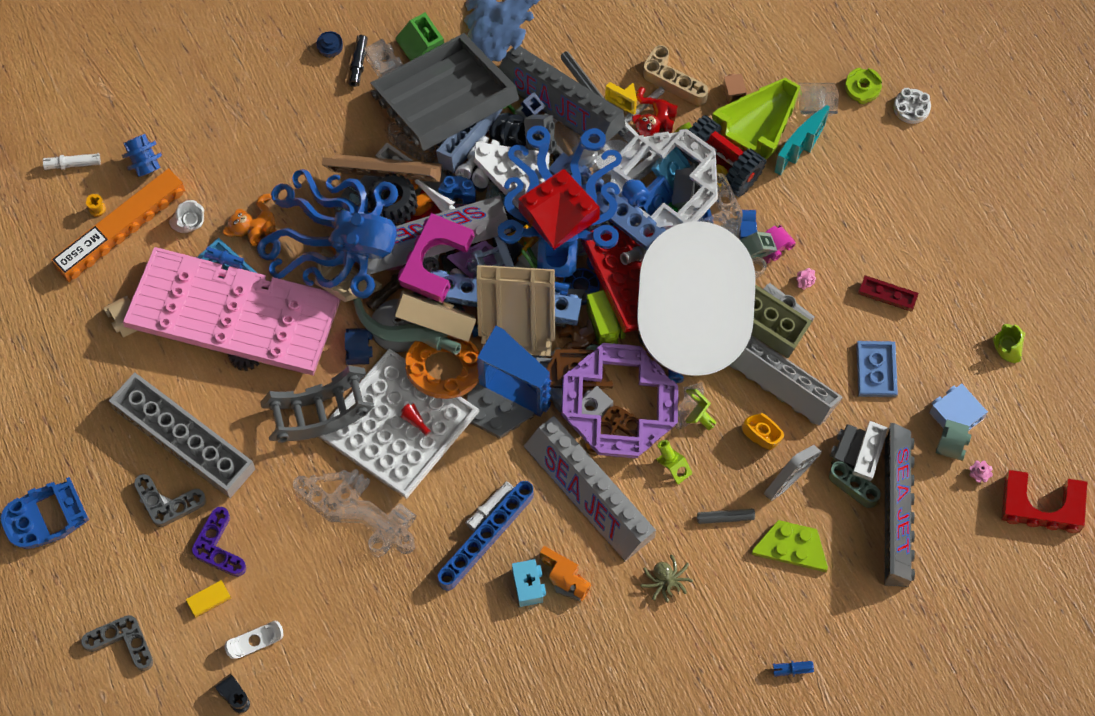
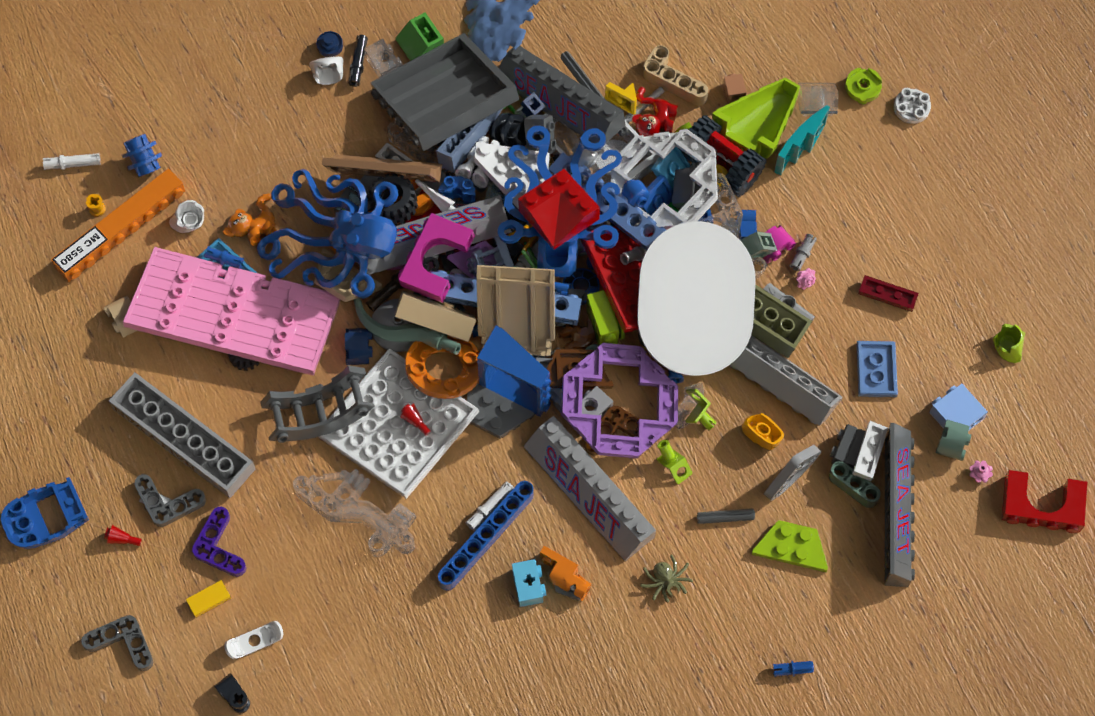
none -> red cone [104,524,142,546]
none -> white hair [309,56,343,85]
none -> light grey pin [789,234,817,271]

